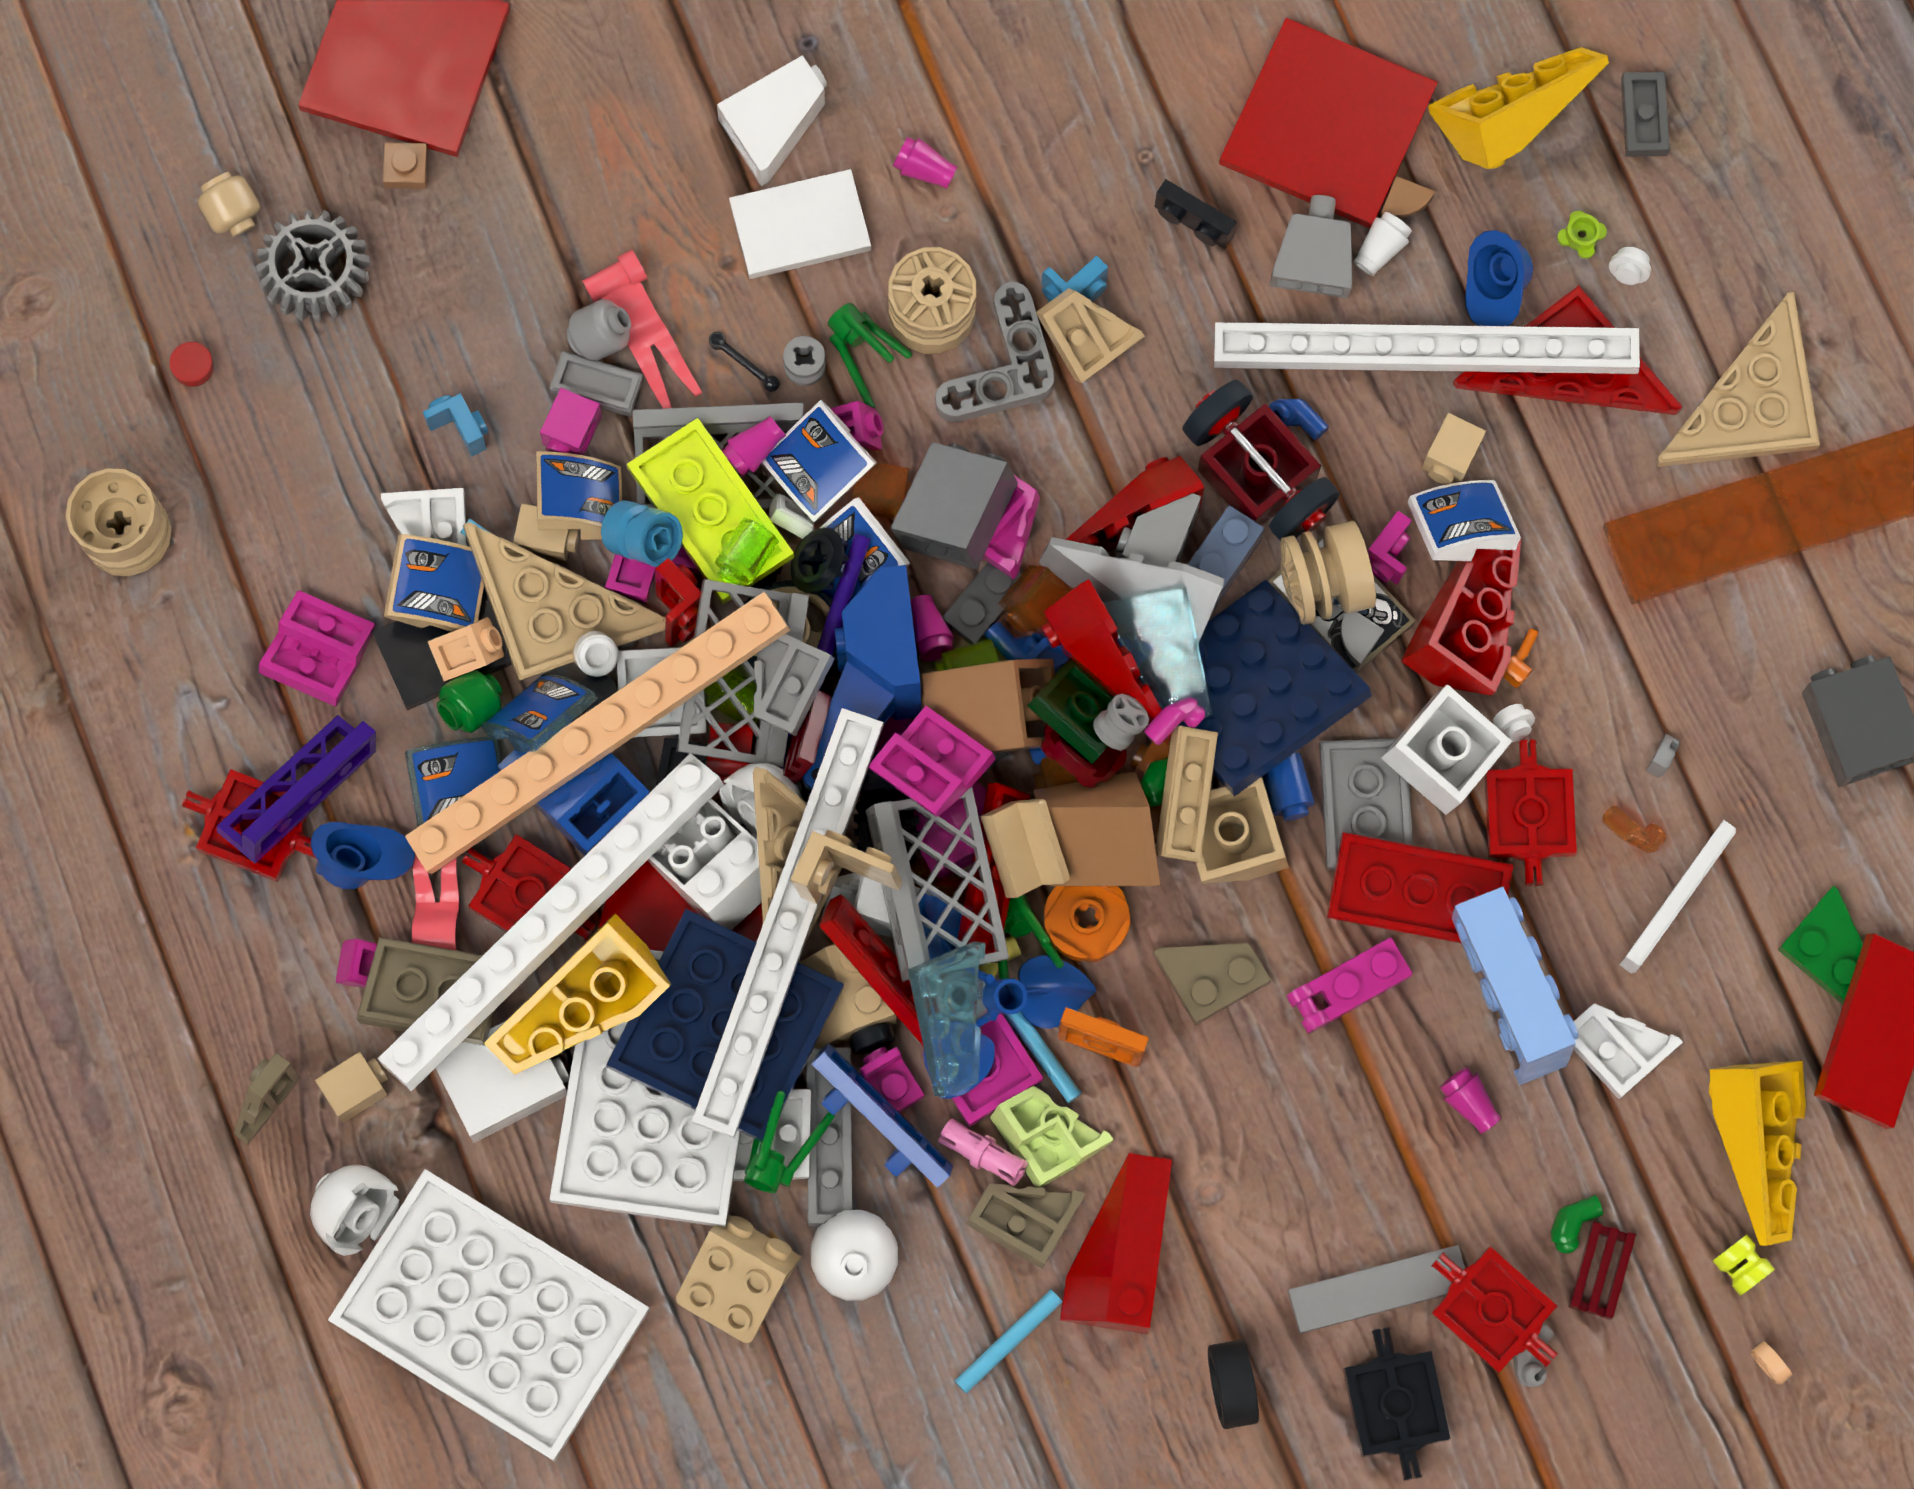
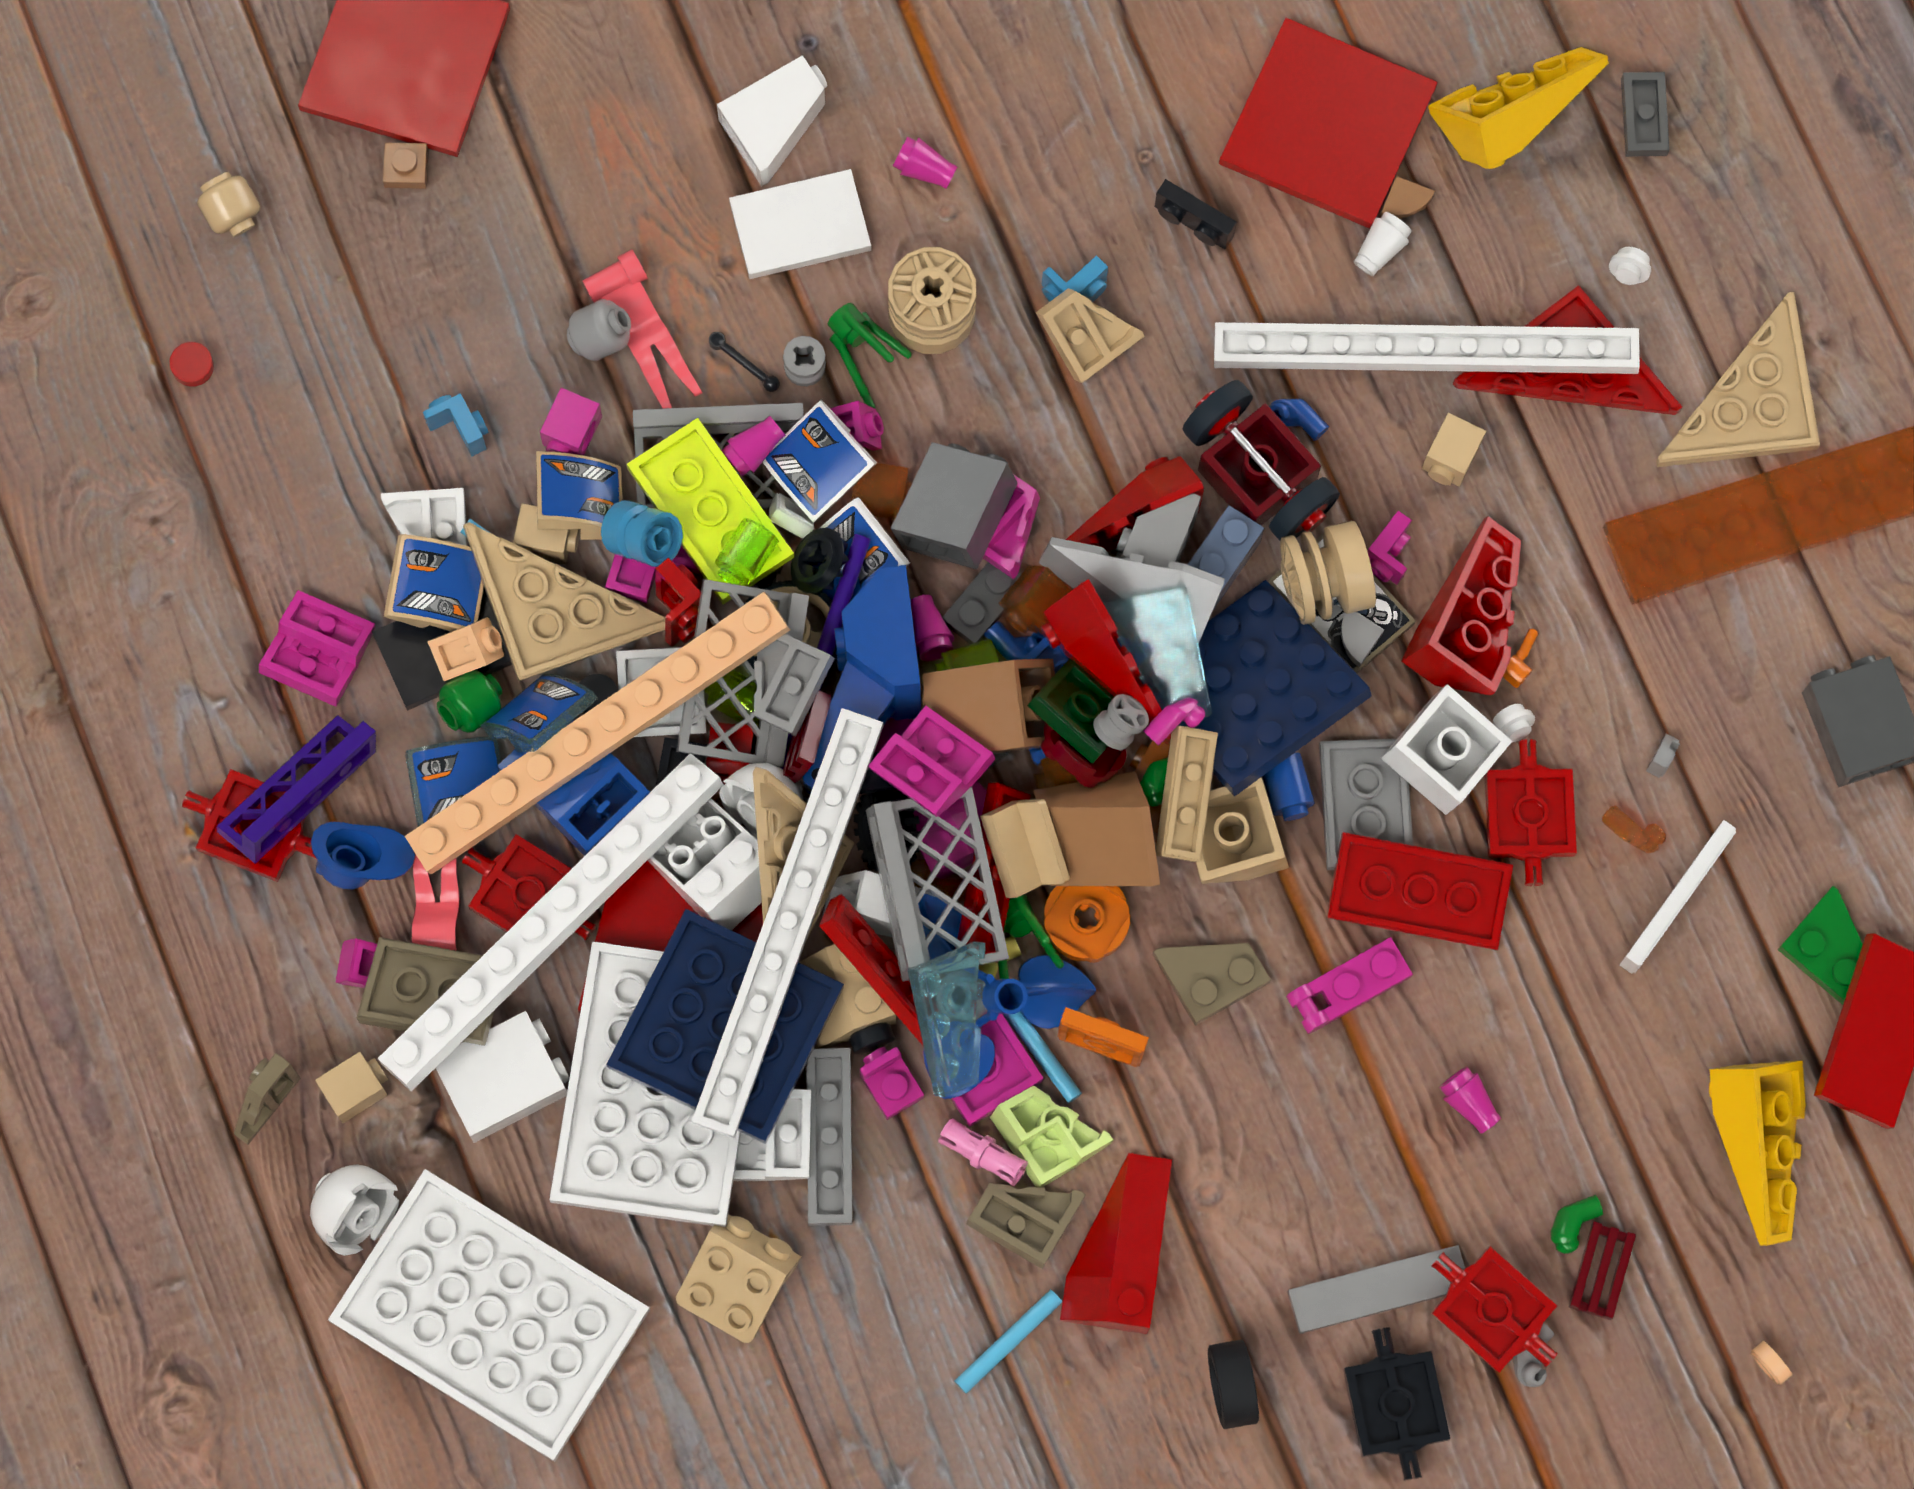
tan wheel [65,468,172,576] -> none
light grey gear [255,209,371,323] -> none
yellow wedge [484,914,671,1075] -> none
light grey tile [549,351,644,417] -> none
white tile [573,631,619,677] -> none
green plant [744,1091,835,1193] -> none
tan bracket [790,830,903,904] -> none
white cylinder [811,1210,898,1301] -> none
hinge [812,1043,953,1188] -> none
light grey beam [935,282,1055,422] -> none
light grey torso [1269,195,1352,299] -> none
slope [1407,480,1521,561] -> none
light blue wedge [1452,887,1578,1085] -> none
blue piece [1466,230,1533,326] -> none
lime plate [1557,210,1607,259] -> none
white wing [1573,1004,1683,1099] -> none
neon yellow wheel [1713,1234,1775,1296] -> none

